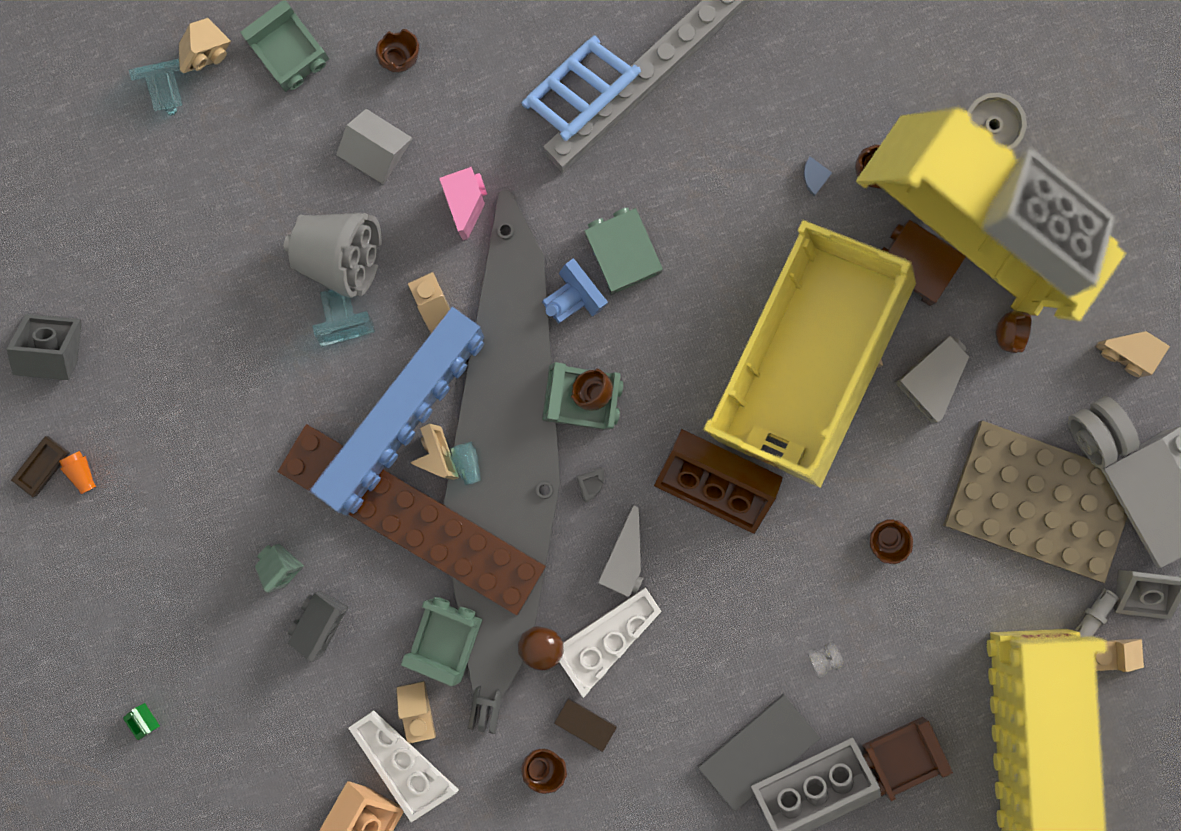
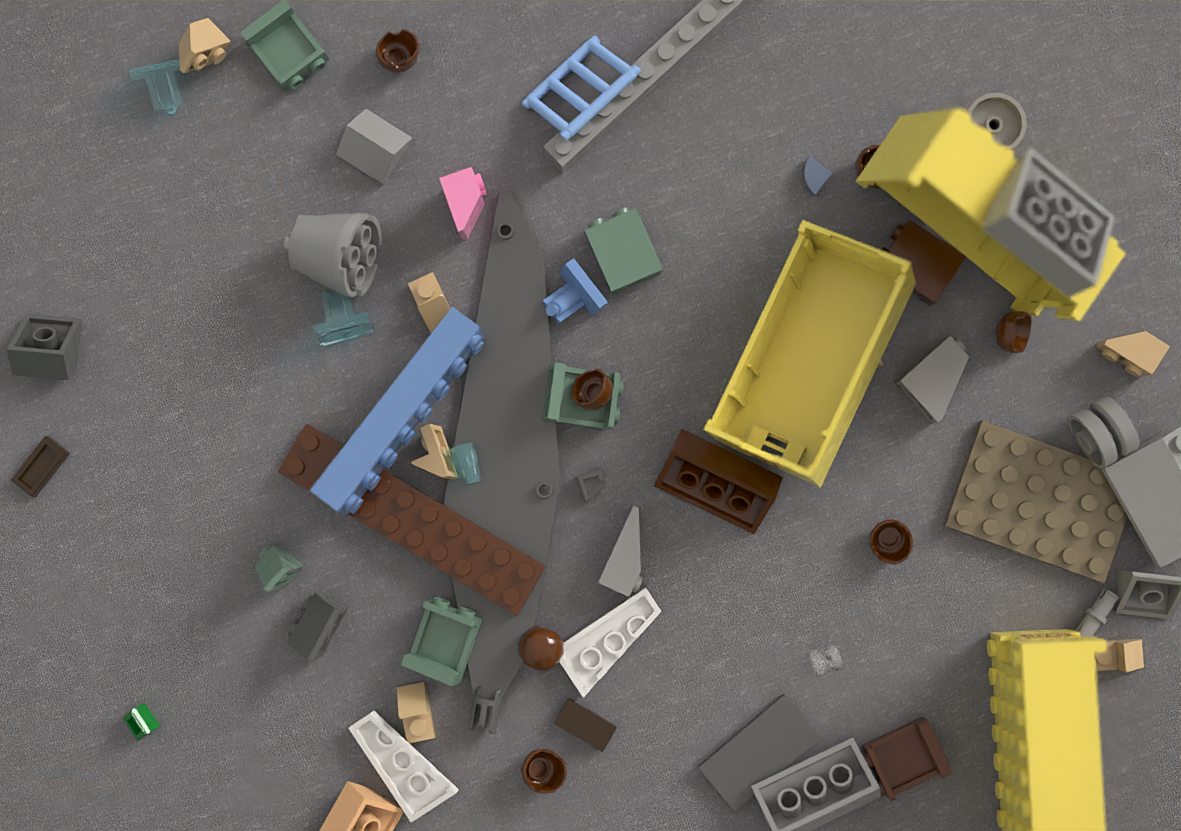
orange cone [59,451,96,494] -> none

